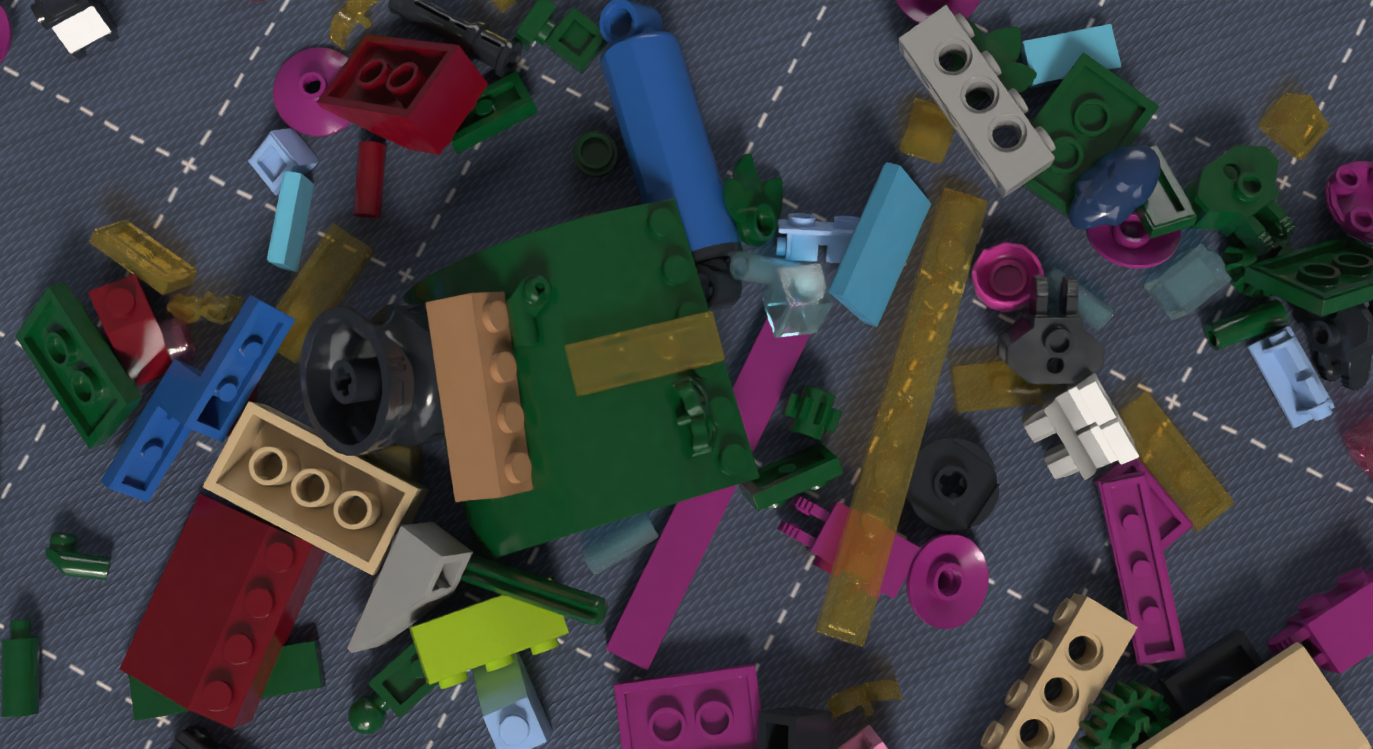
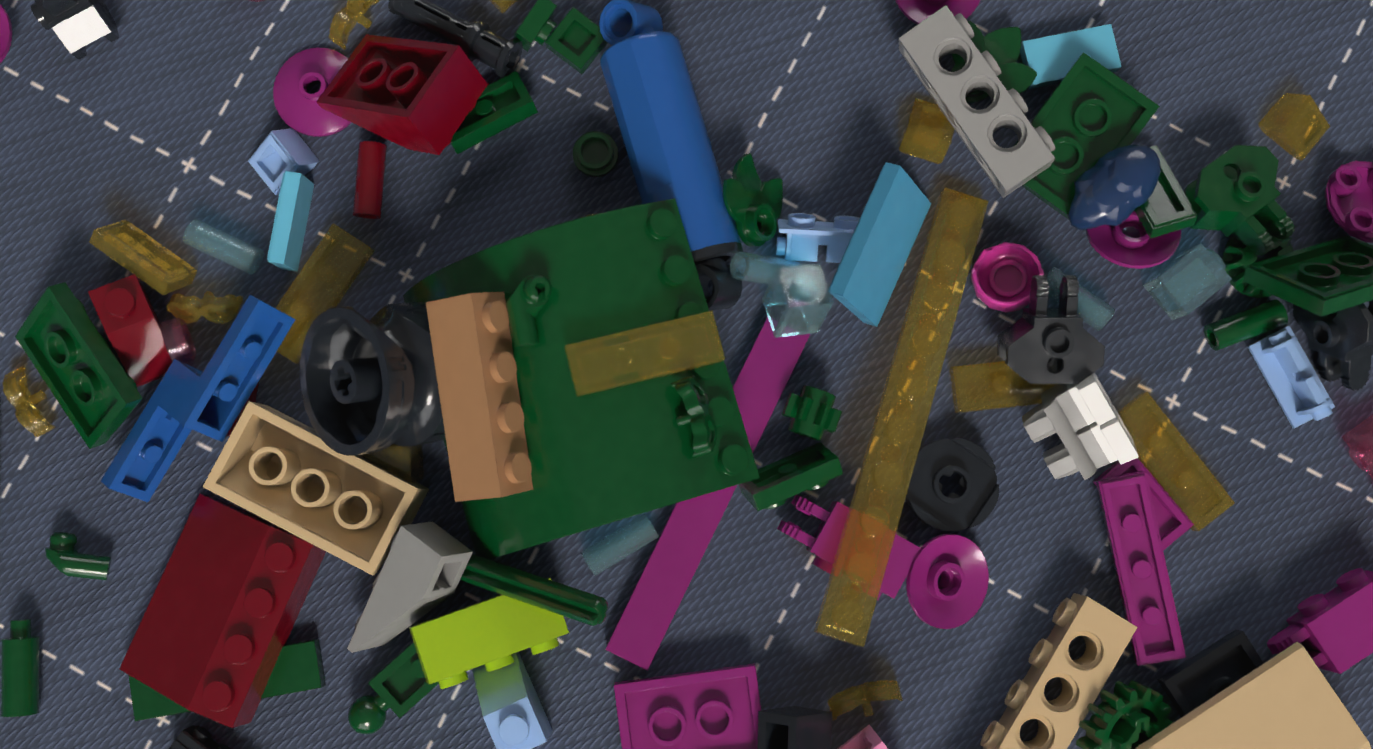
none -> clear yellow piece [3,365,56,437]
none -> clear light blue hinge [183,219,264,275]

